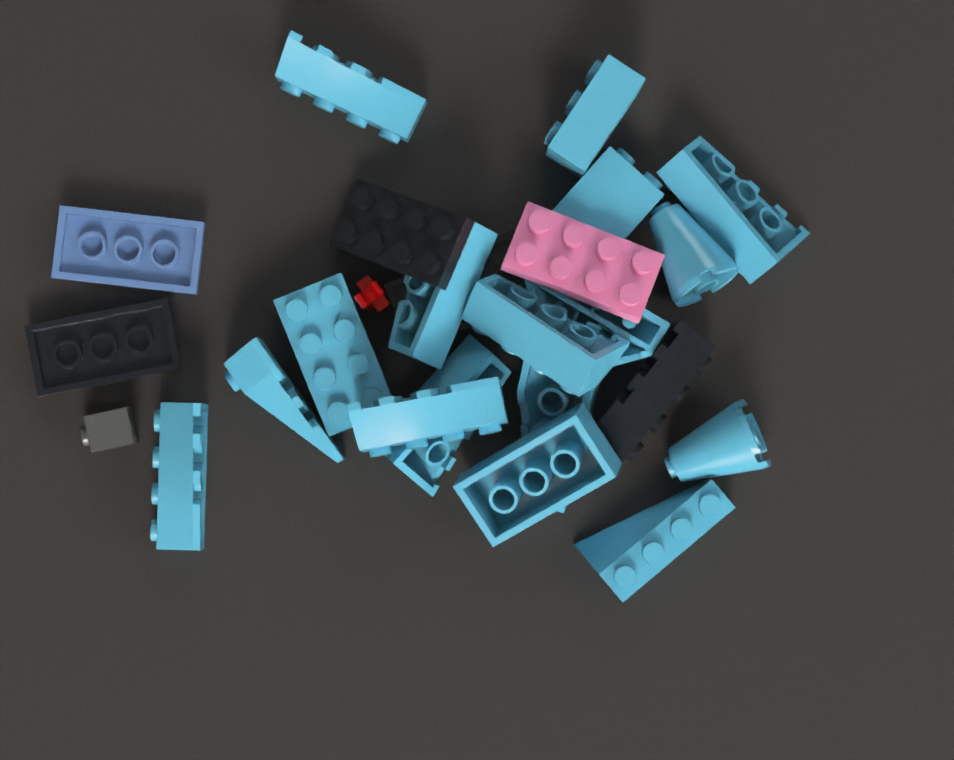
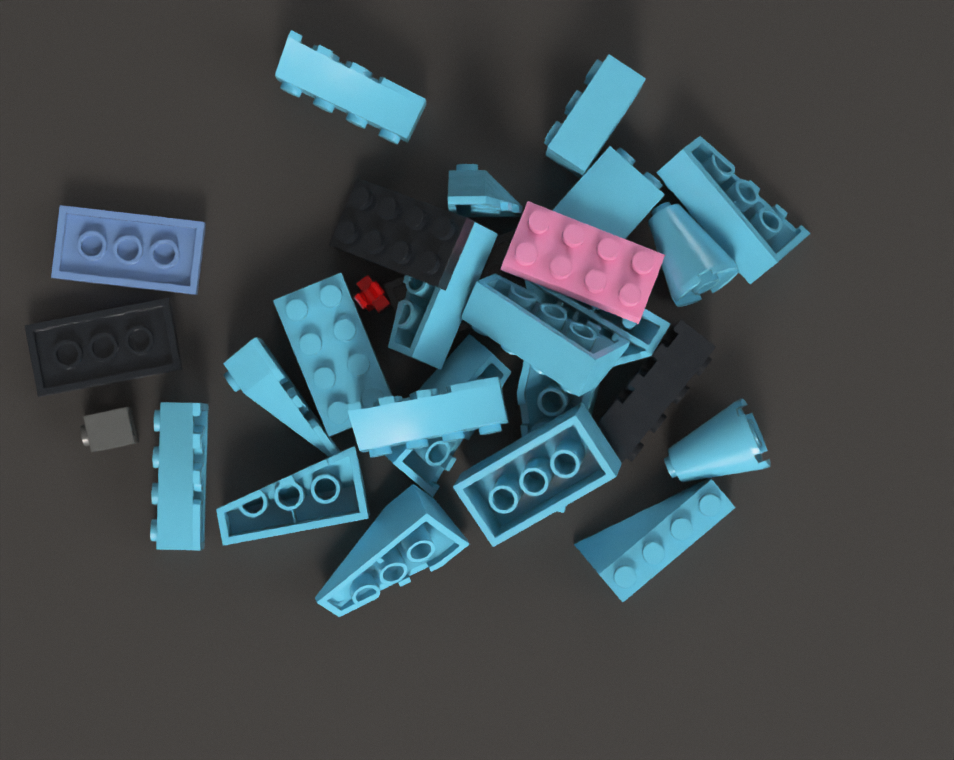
none -> medium azure wedge [216,446,370,546]
none -> medium azure wedge [315,484,469,617]
none -> medium azure wedge [448,164,523,217]

